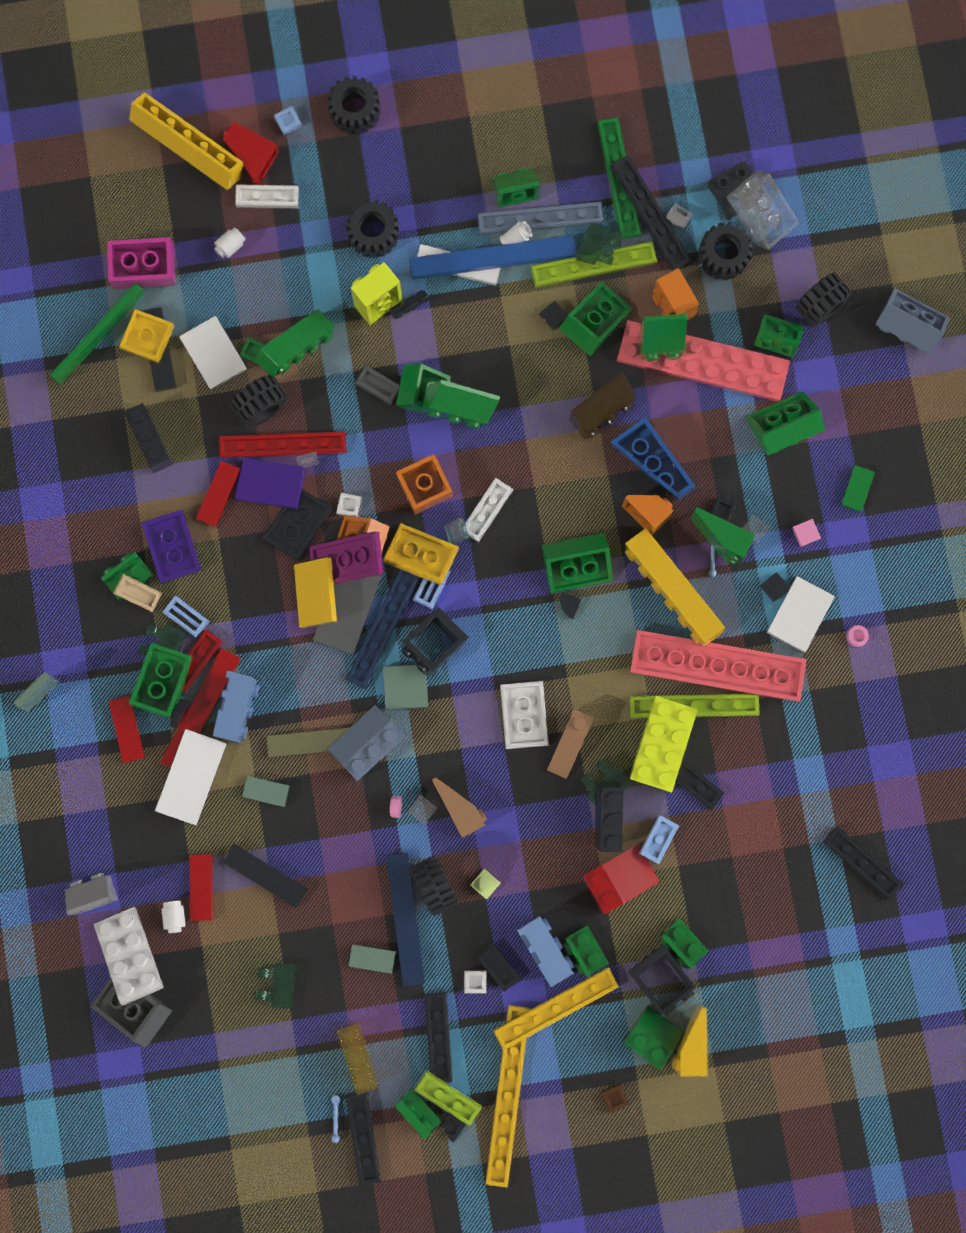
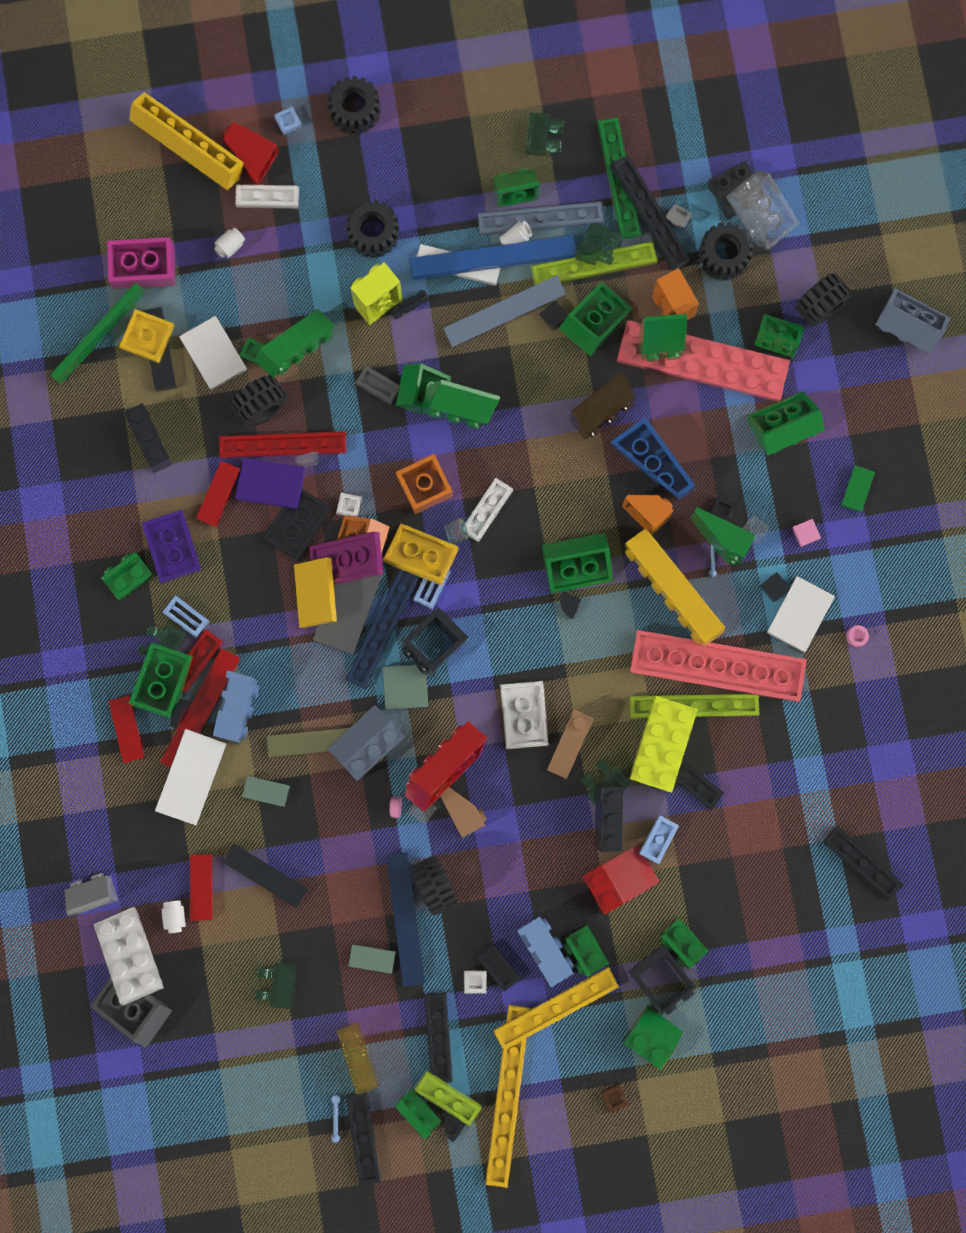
sand green tile [14,672,59,712] -> none
tan tile [113,574,162,612] -> none
yellowish green plate [470,869,500,899] -> none
yellow slope [672,1005,708,1076] -> none
none -> red brick [405,721,487,812]
none -> sand blue tile [443,276,566,348]
none -> clear green plate [525,112,564,156]

